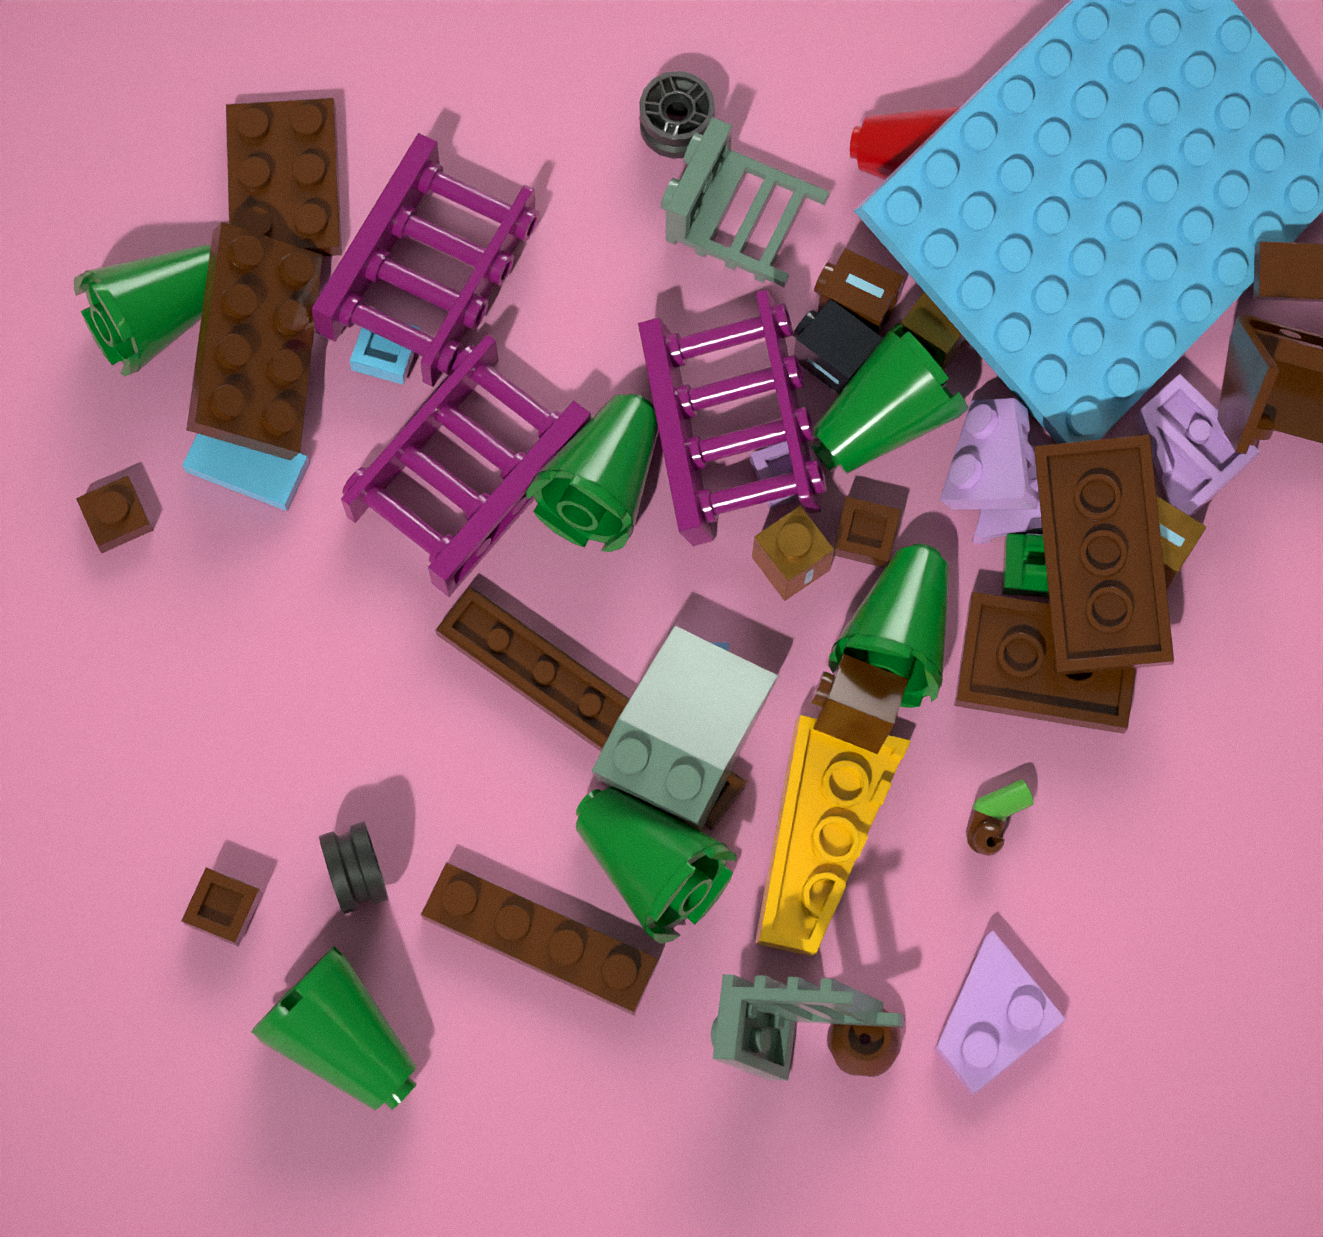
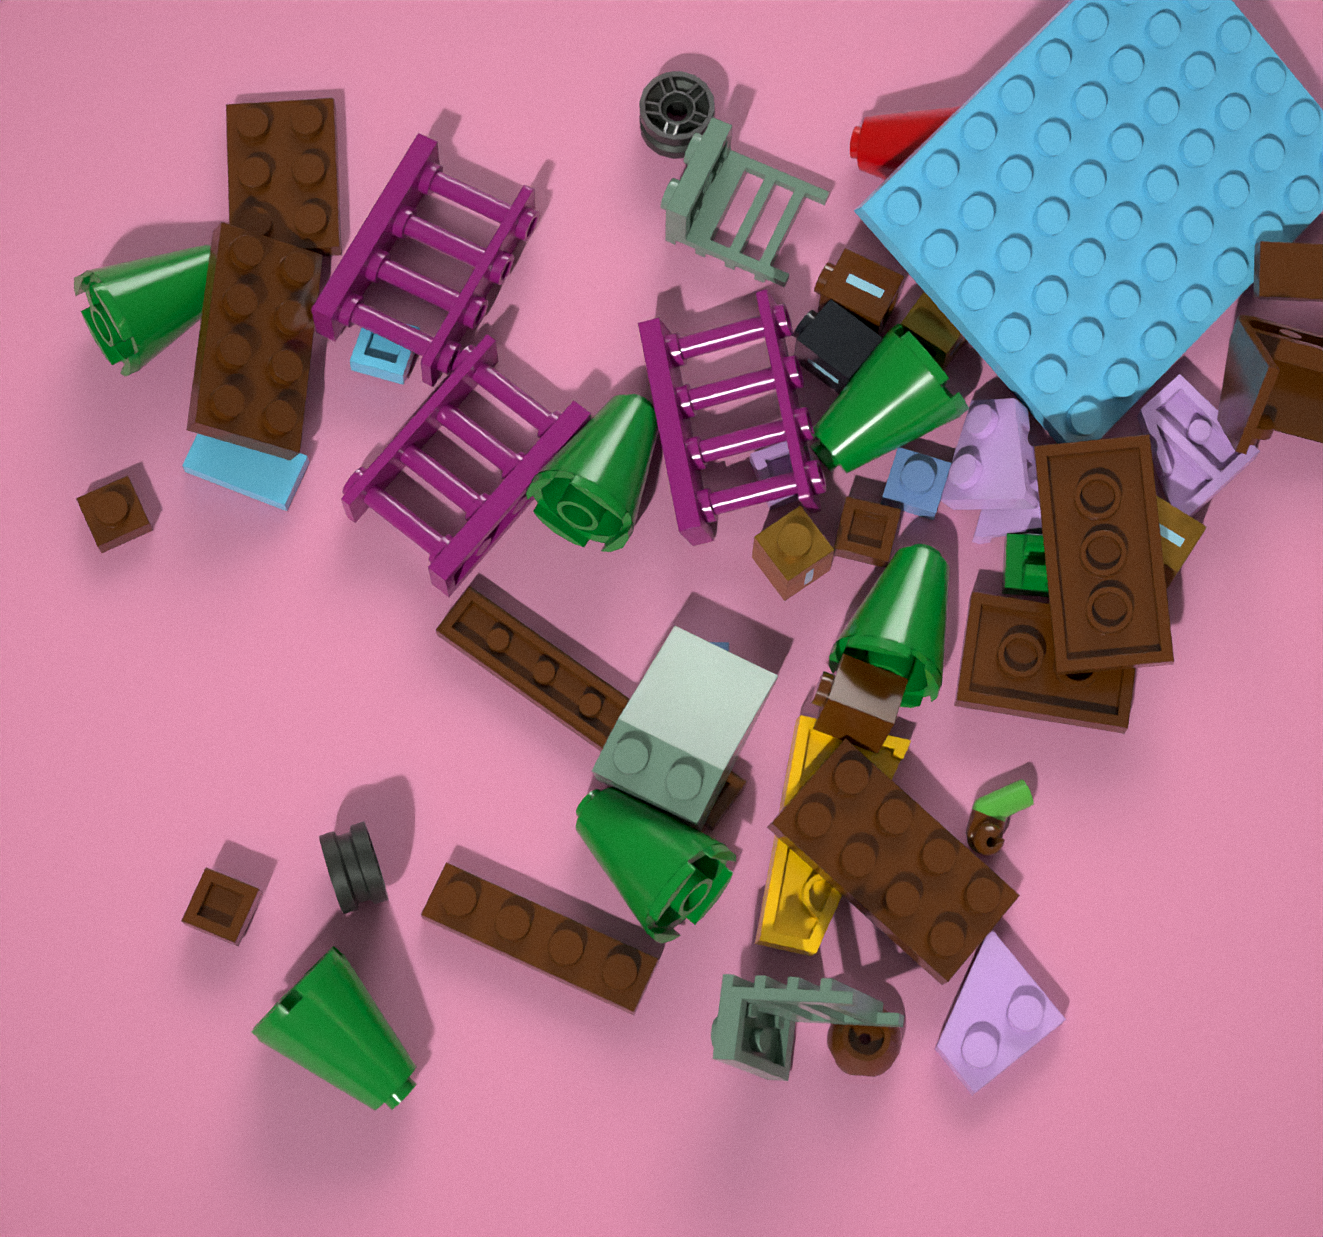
none -> reddish brown plate [767,739,1020,985]
none -> medium blue plate [881,447,952,520]

